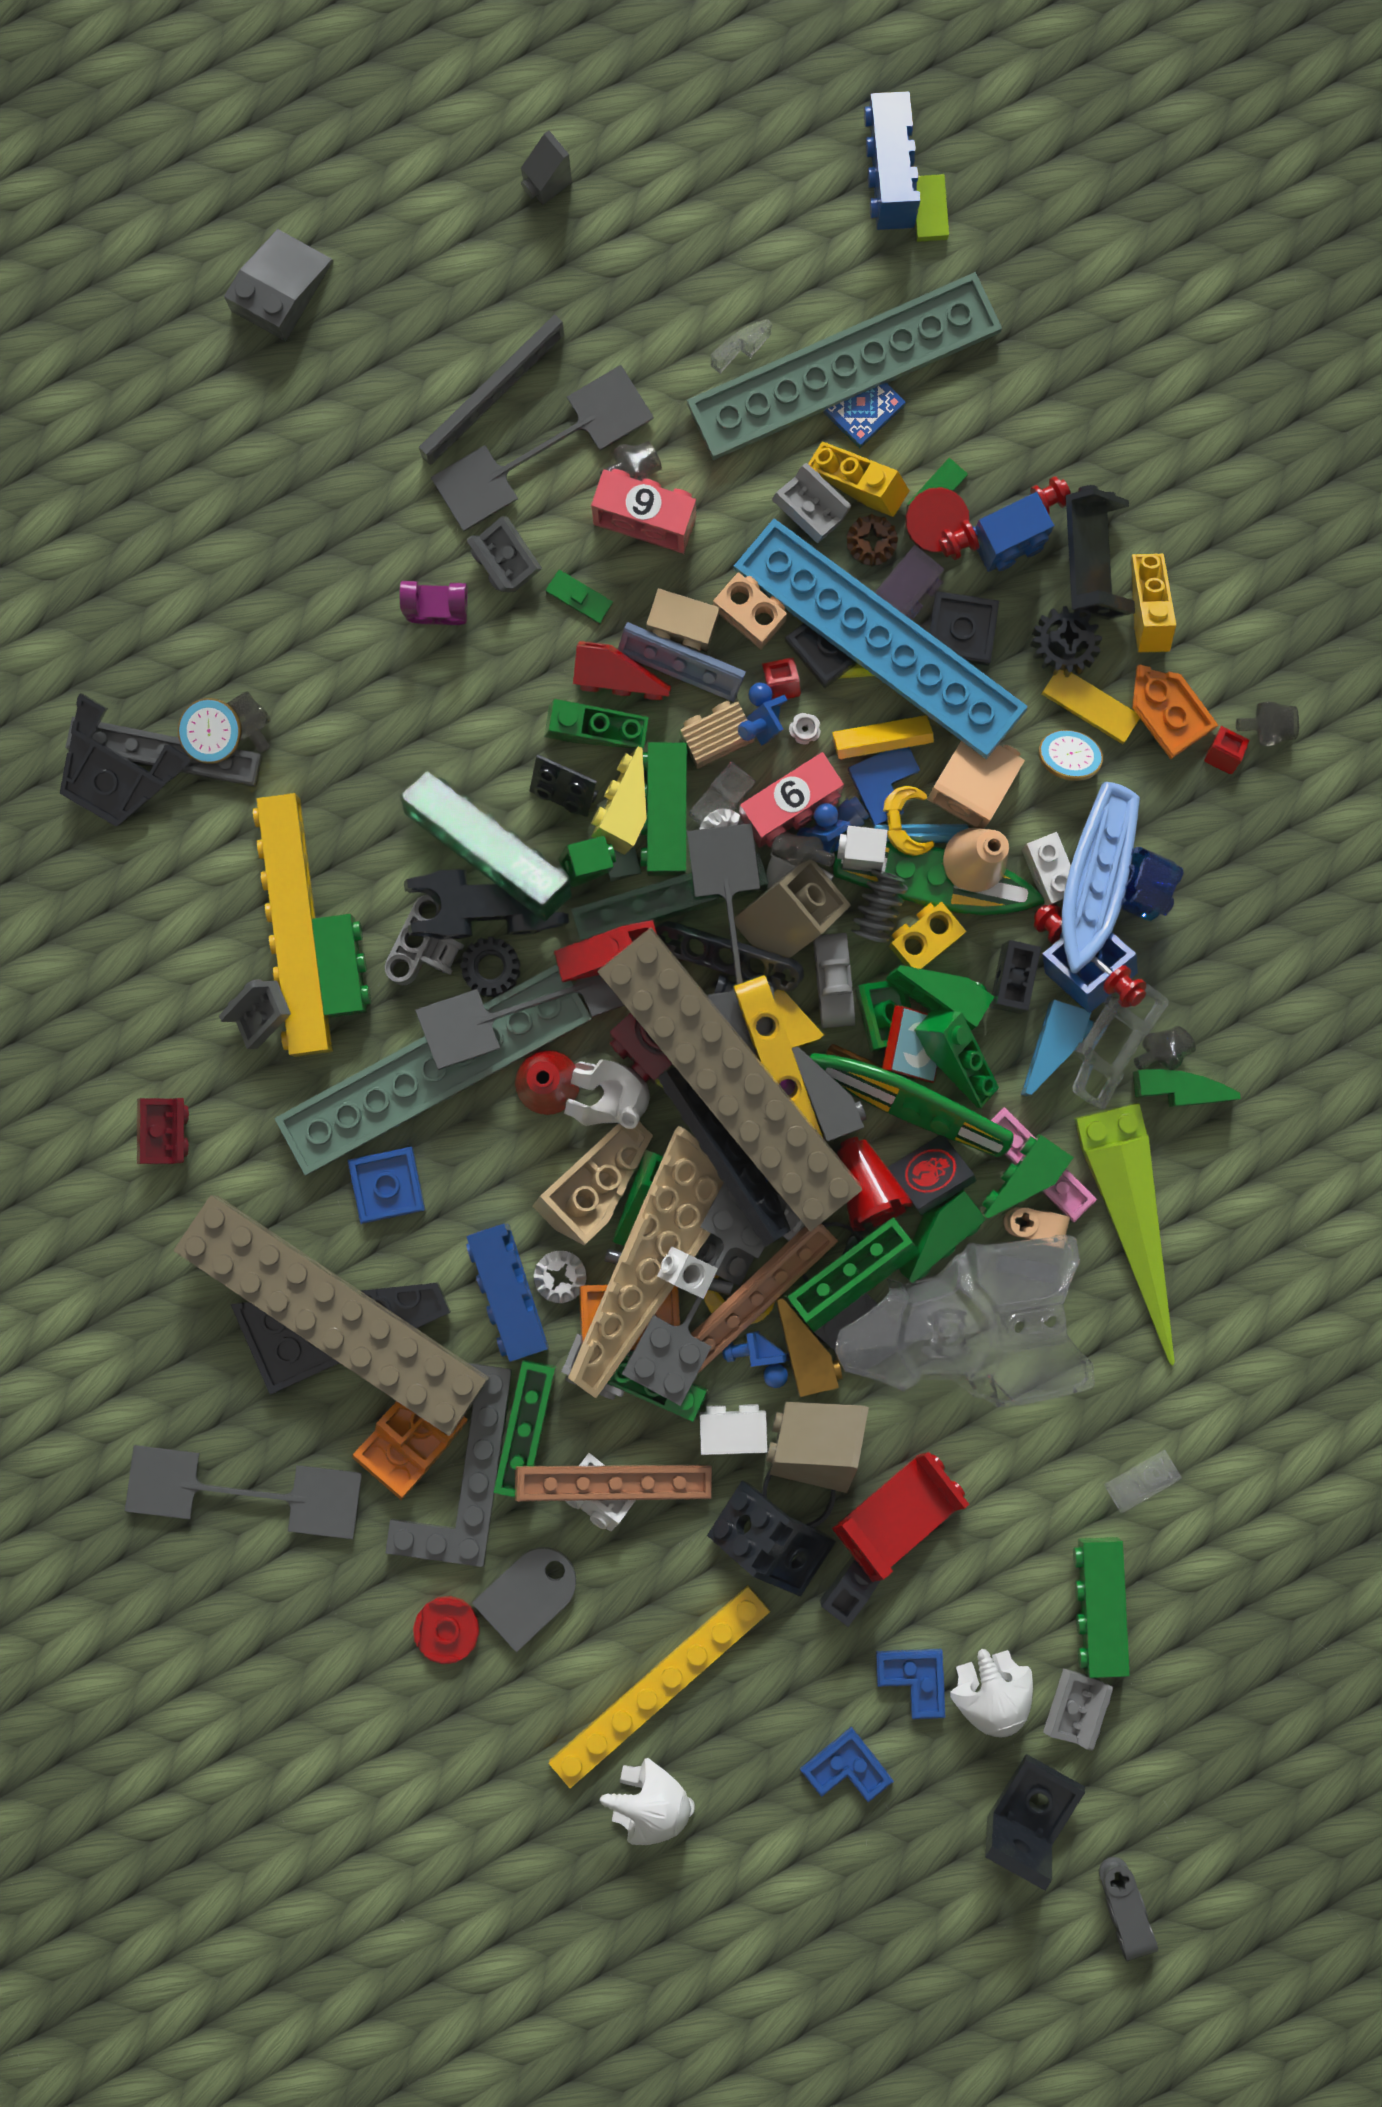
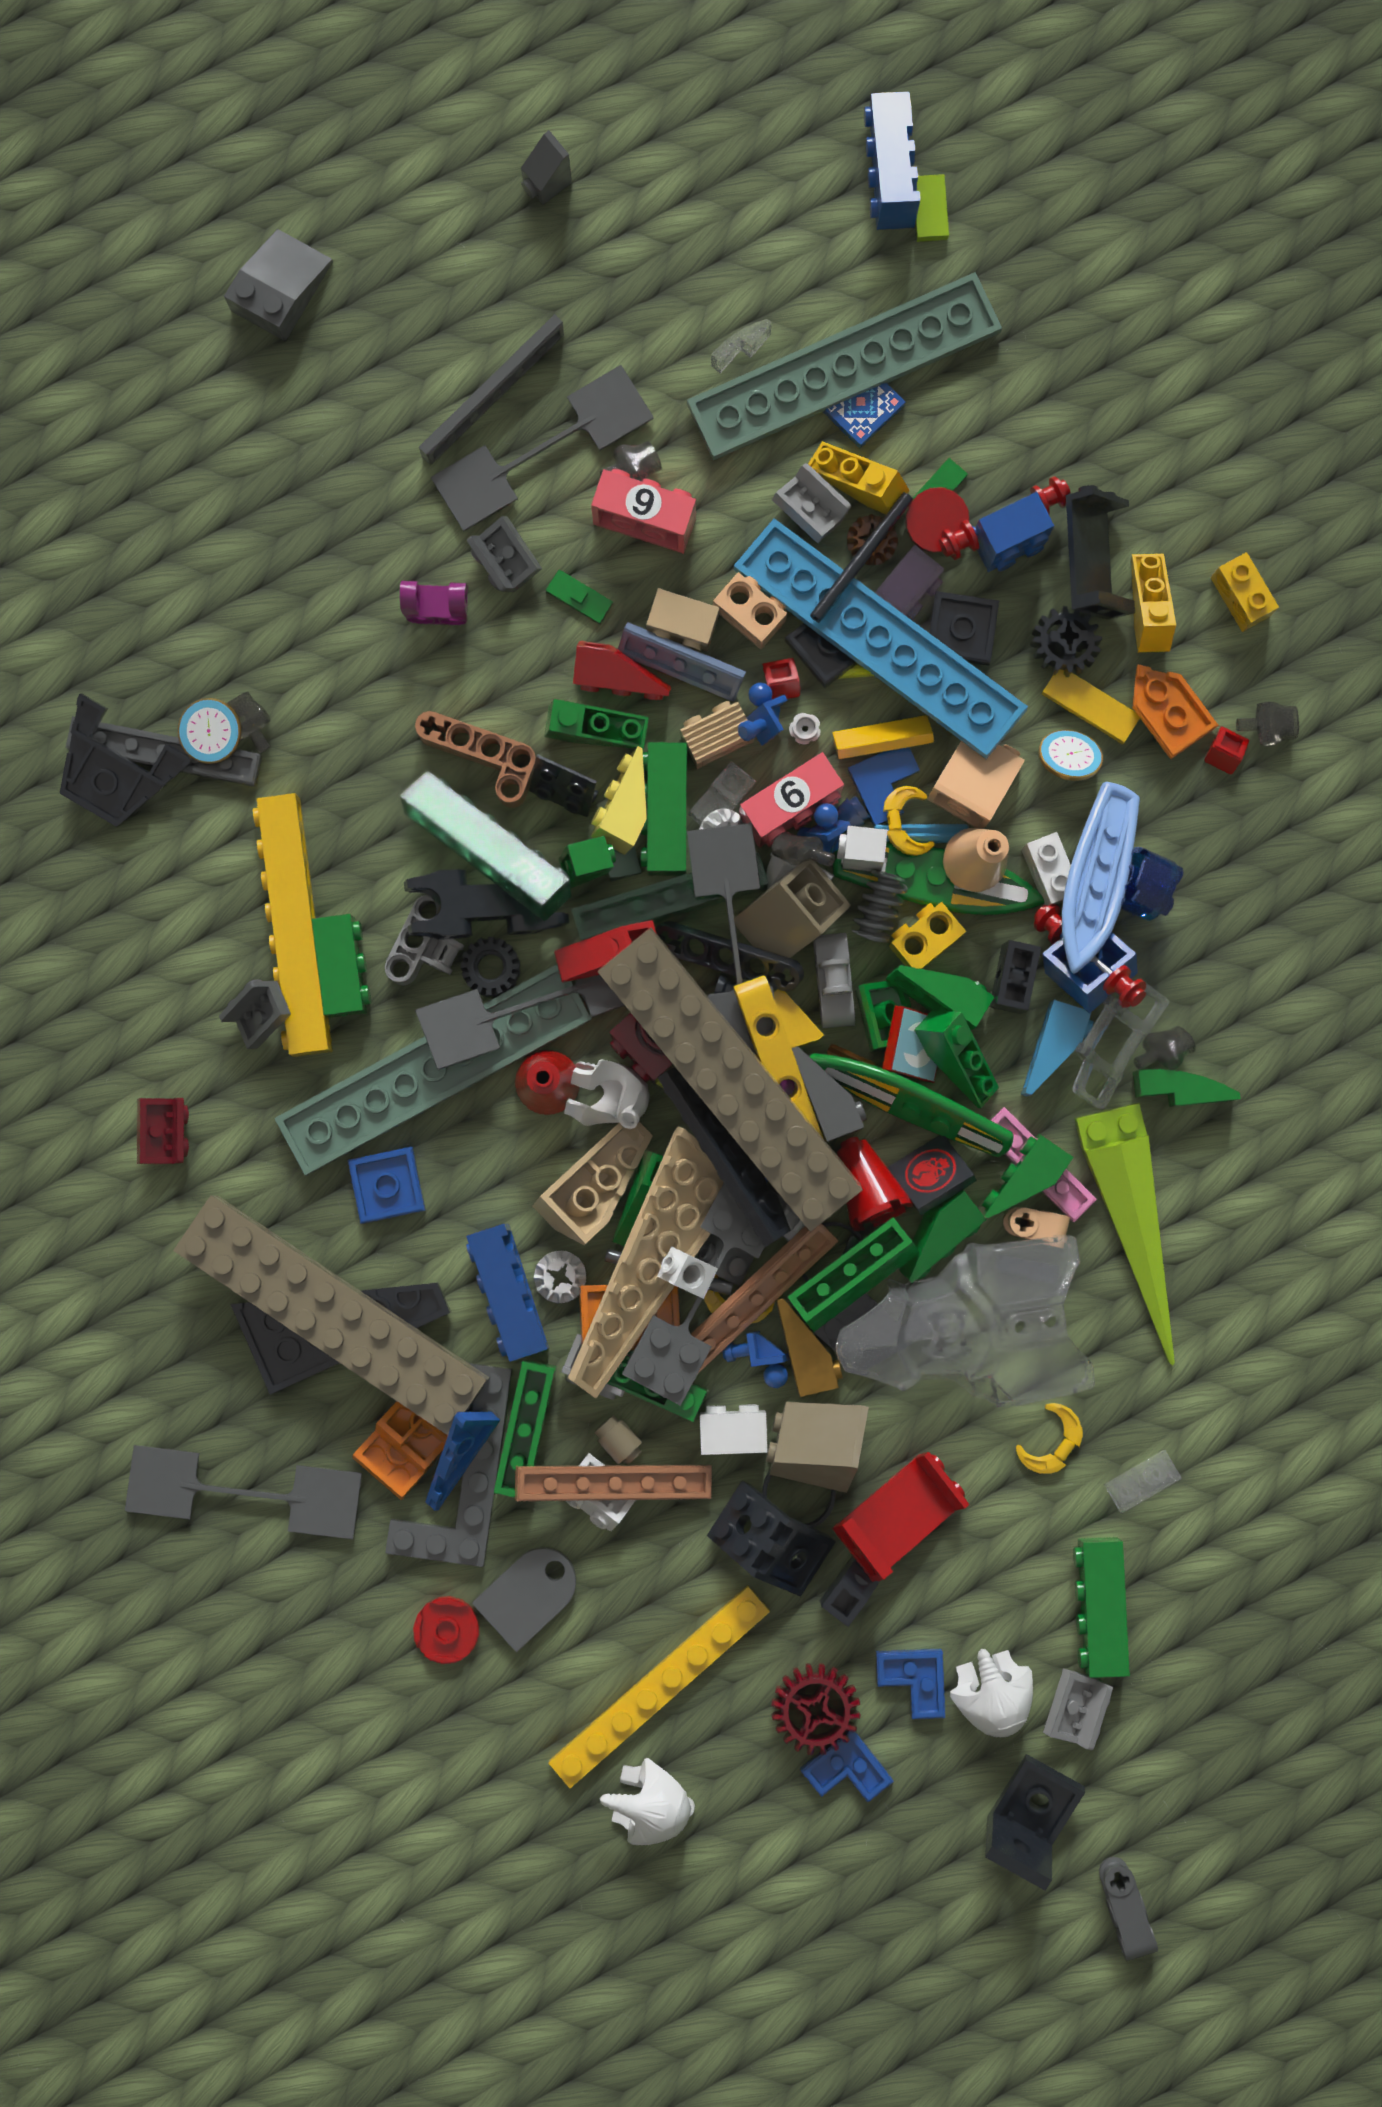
none -> nougat beam [415,711,536,808]
none -> blue wing [425,1412,500,1511]
none -> dark tan brick [594,1415,642,1465]
none -> dark red gear [771,1663,861,1755]
none -> black piece [810,492,913,623]
none -> yellow piece [1016,1403,1083,1474]
none -> yellow brick [1211,552,1279,632]

